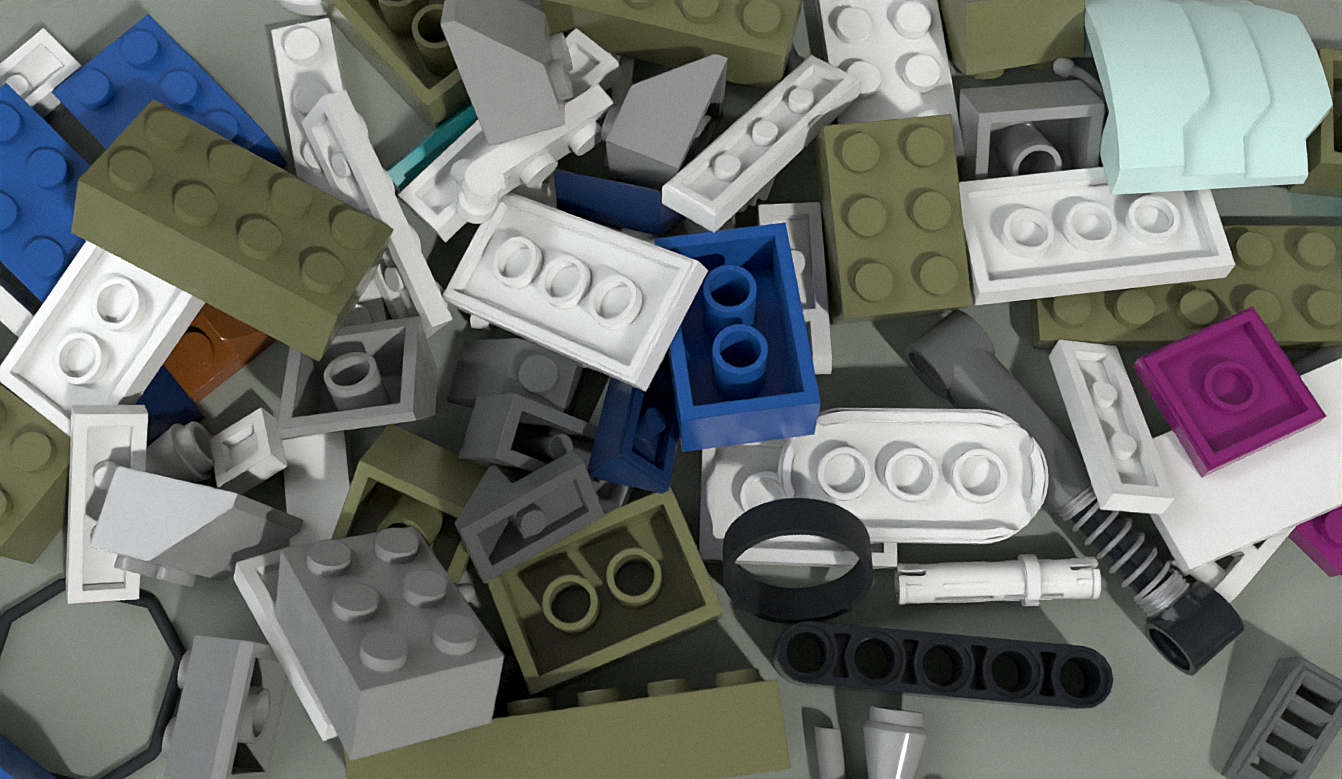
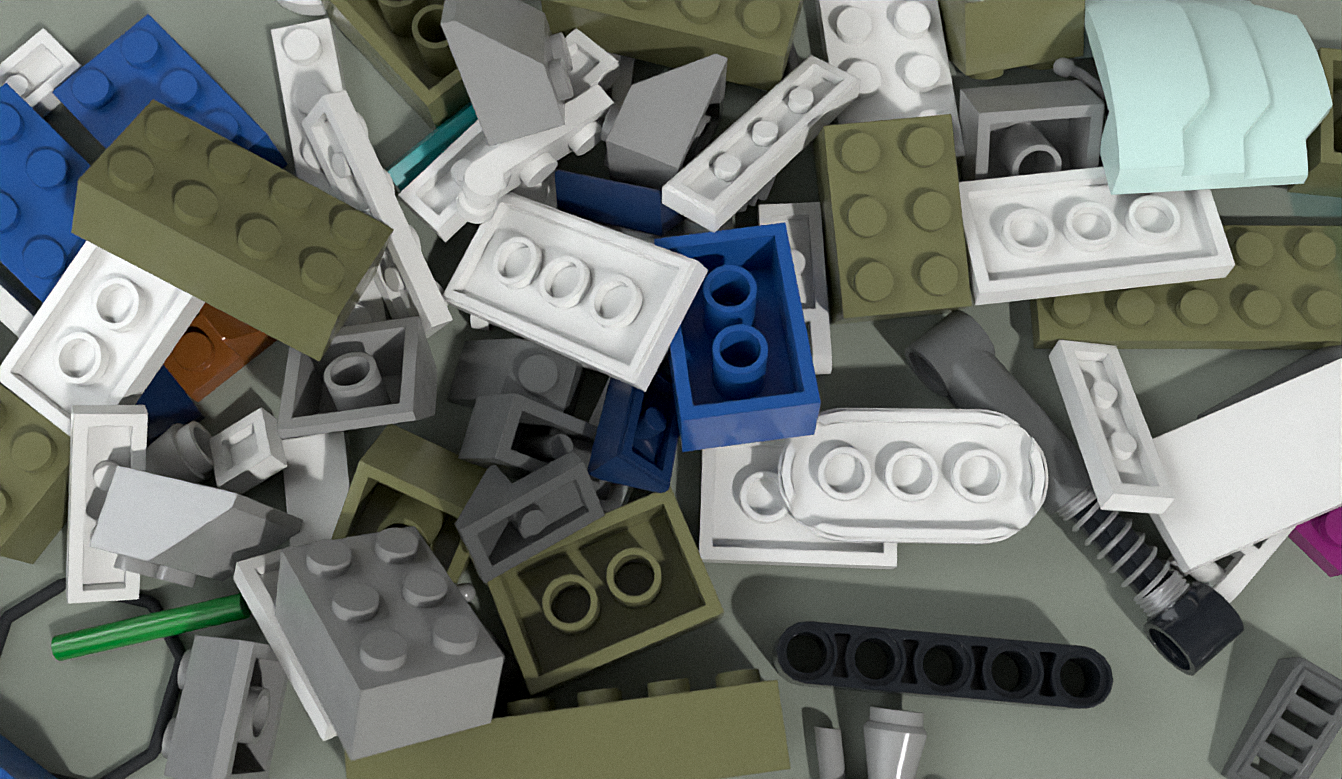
black tyre [722,498,873,624] -> none
white pin [894,554,1101,606] -> none
magenta tile [1133,306,1327,478] -> none
none -> green bar [51,593,251,661]

